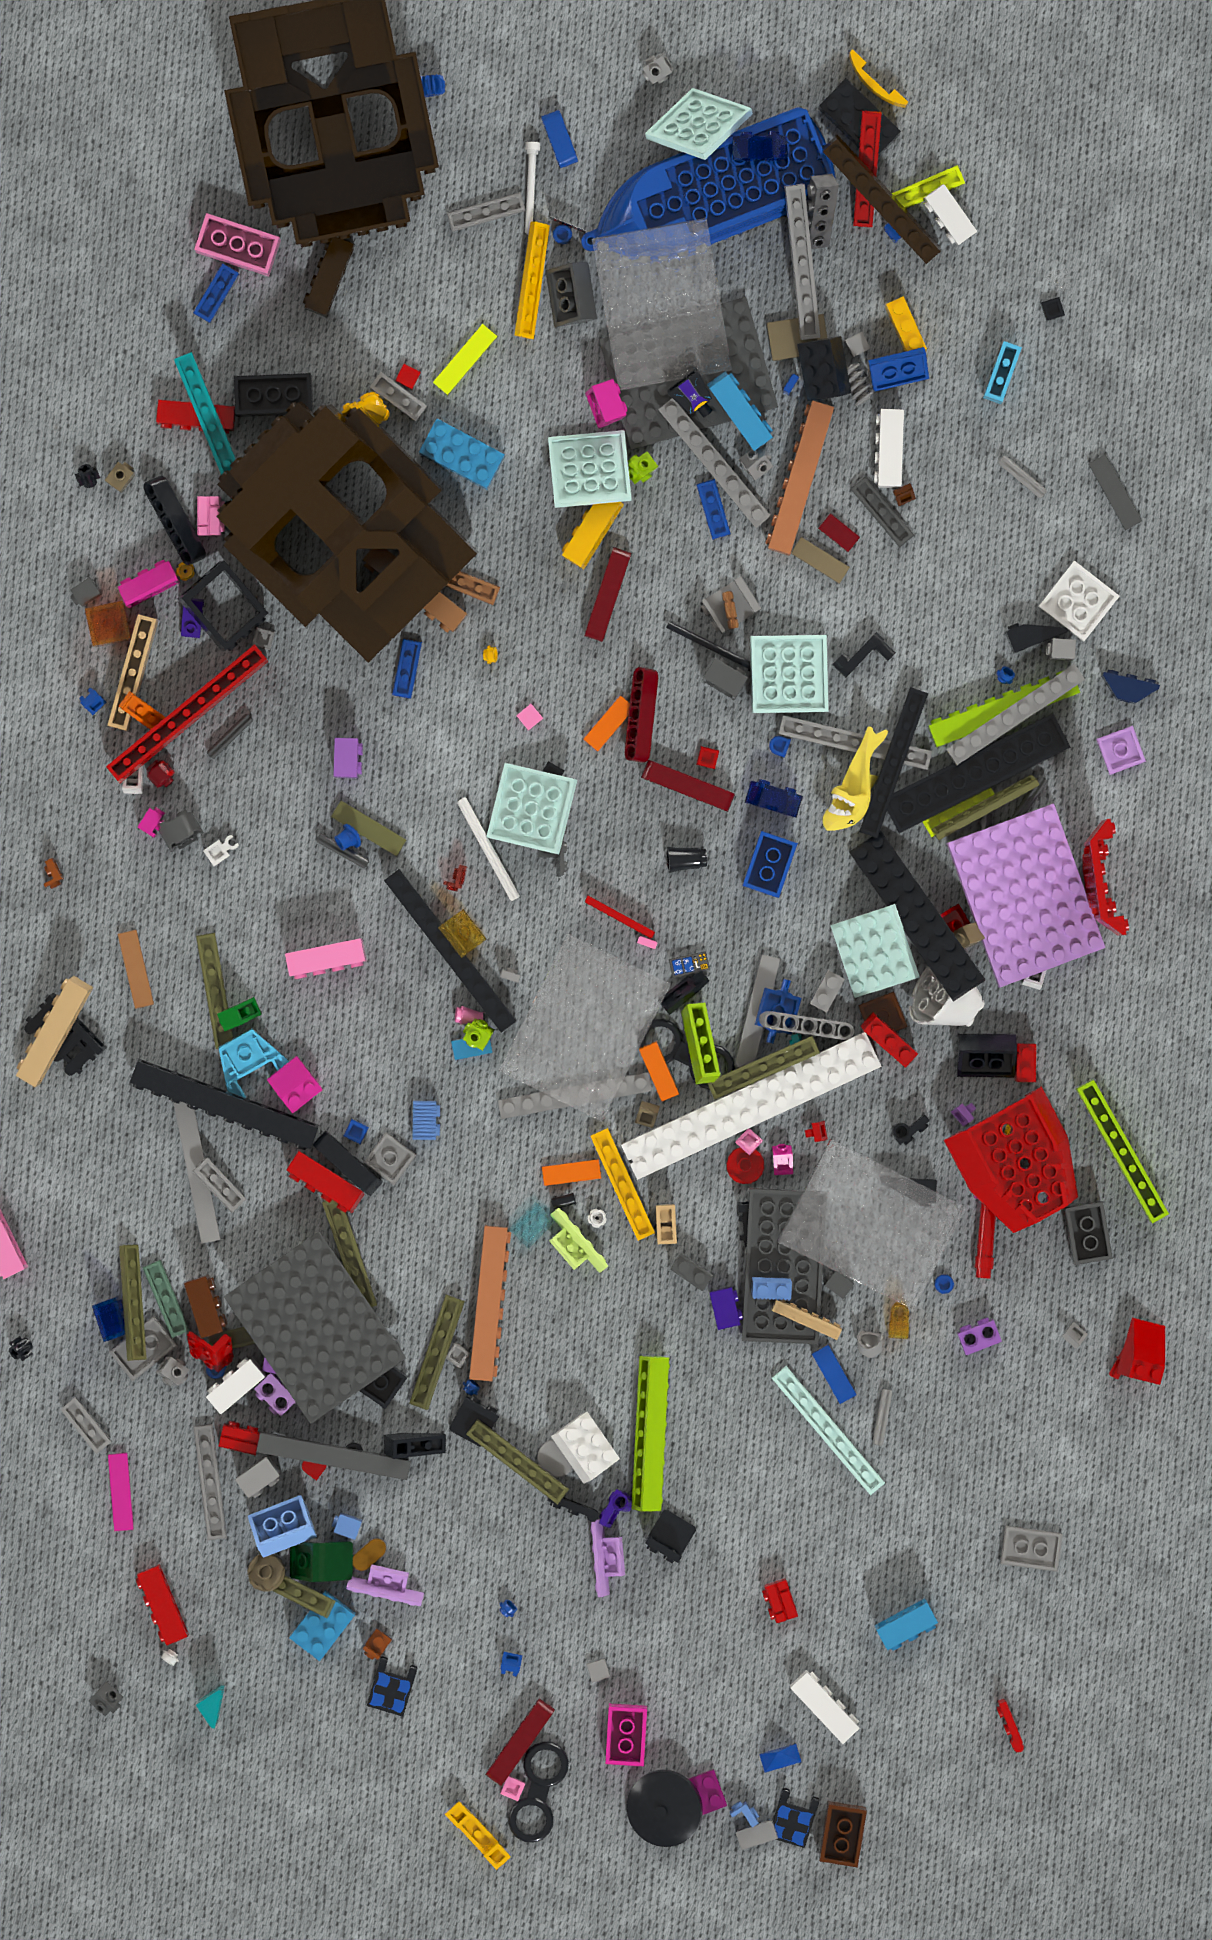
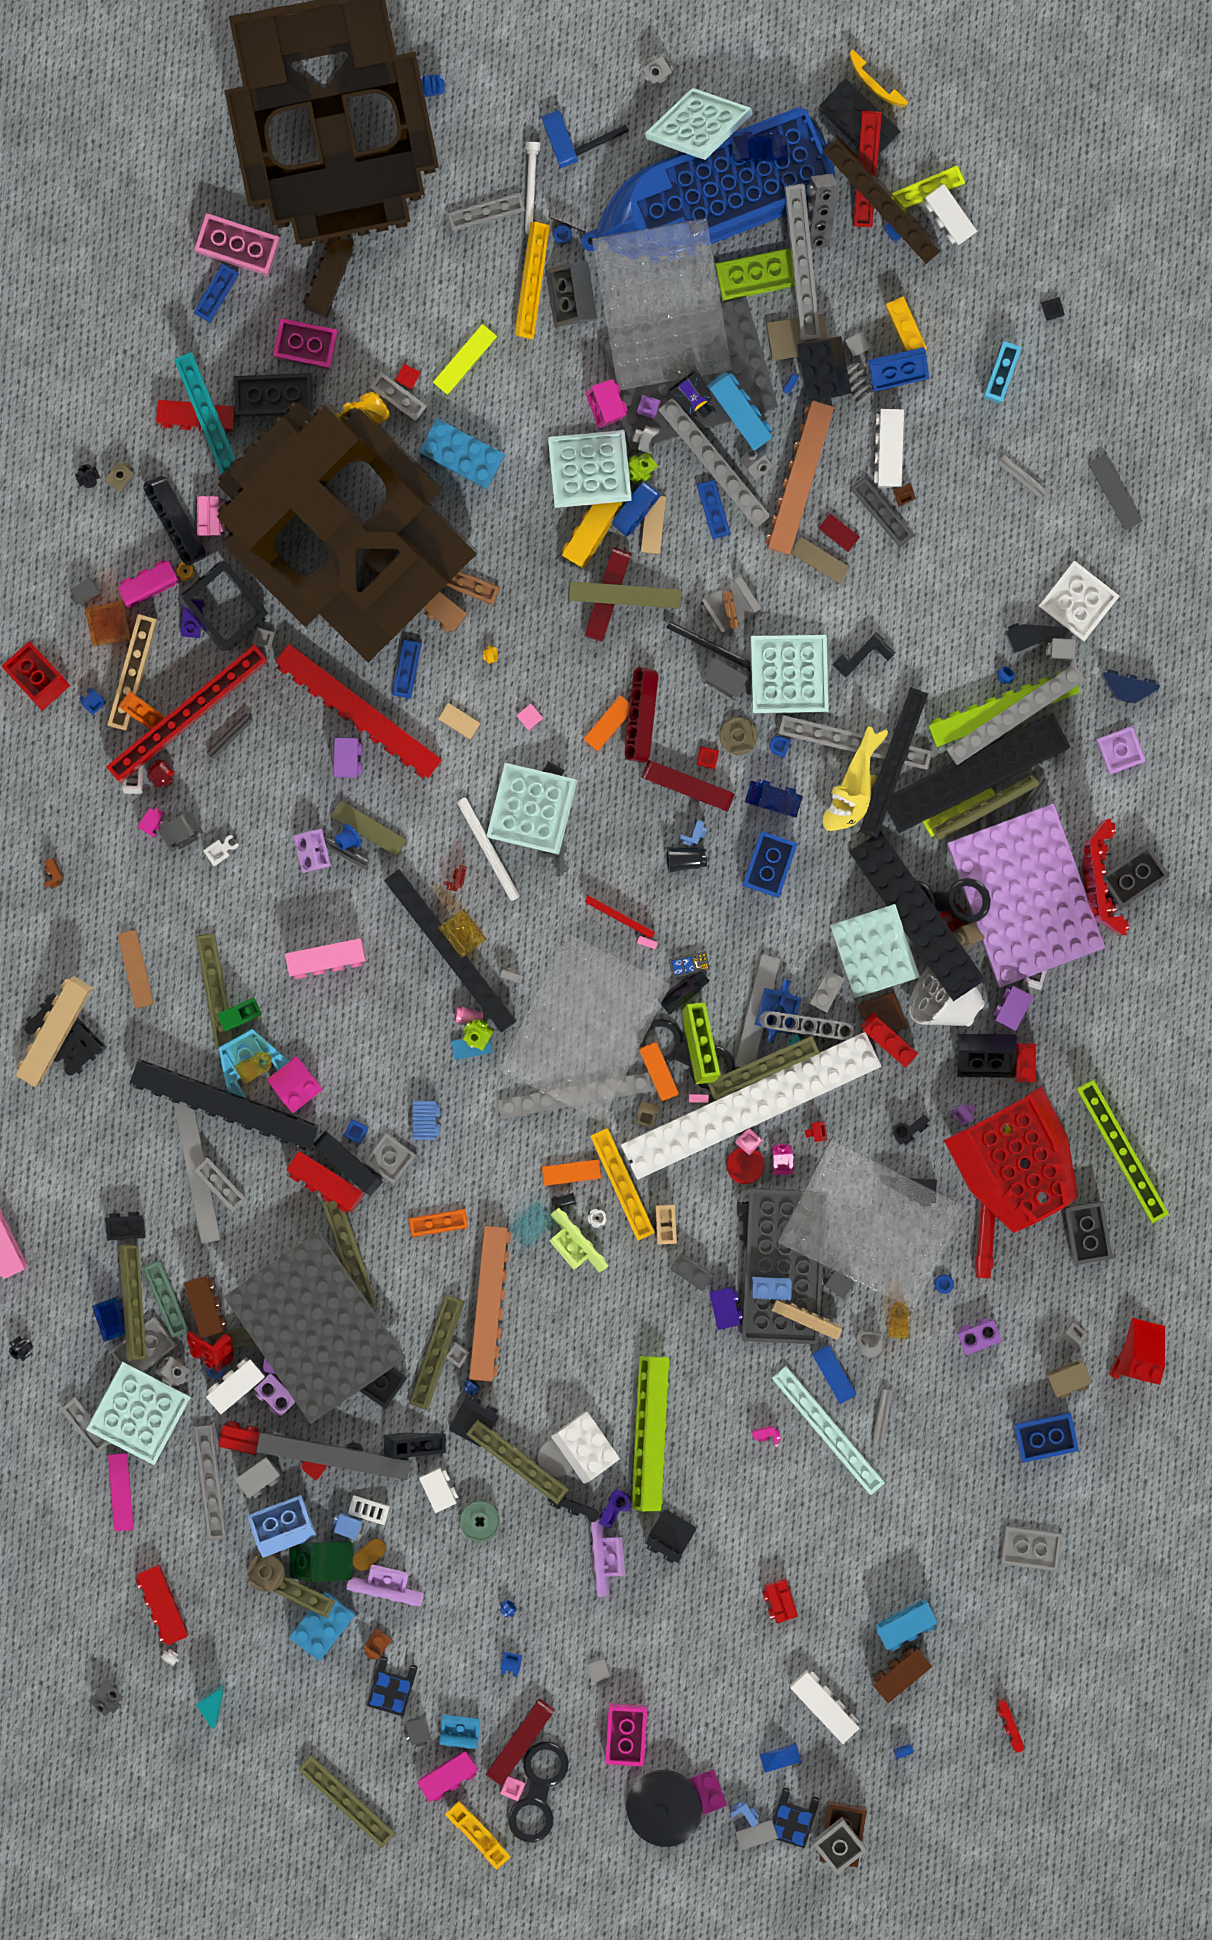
none -> red slope [1,641,71,711]
none -> light aqua plate [86,1361,190,1465]
none -> black bracket [104,1211,146,1241]
none -> clear yellow piece [234,1051,272,1084]
none -> dark pink brick [273,318,338,370]
none -> red brick [275,644,443,779]
none -> lavender brick [293,829,331,873]
none -> olive plate [298,1755,395,1848]
none -> white slope [348,1495,390,1525]
none -> dark grey brick [404,1716,431,1747]
none -> orange tile [408,1209,468,1237]
none -> dark pink brick [417,1749,478,1802]
none -> white brick [419,1467,458,1513]
none -> tan tile [438,703,481,740]
none -> dark azure bracket [439,1715,481,1749]
none -> sand green wheel [460,1500,500,1542]
none -> olive tile [567,581,681,609]
none -> black bar [574,125,629,156]
none -> blue beam [612,481,661,537]
none -> light grey piece [633,425,660,454]
none -> medium lavender tile [636,395,661,420]
none -> tan tile [641,496,666,554]
none -> medium blue bracket [679,820,707,847]
none -> bright pink tile [689,1094,709,1103]
none -> lime tile [715,248,795,301]
none -> dark tan tile [720,717,757,755]
none -> dark pink bracket [751,1425,781,1447]
none -> light grey brick [812,1817,867,1875]
none -> reddish brown brick [871,1644,932,1703]
none -> blue tile [893,1744,914,1758]
none -> black bar [916,878,991,923]
none -> medium lavender brick [992,986,1034,1031]
none -> blue brick [1013,1411,1079,1463]
none -> dark tan brick [1045,1359,1092,1399]
none -> dark grey brick [1103,845,1169,909]

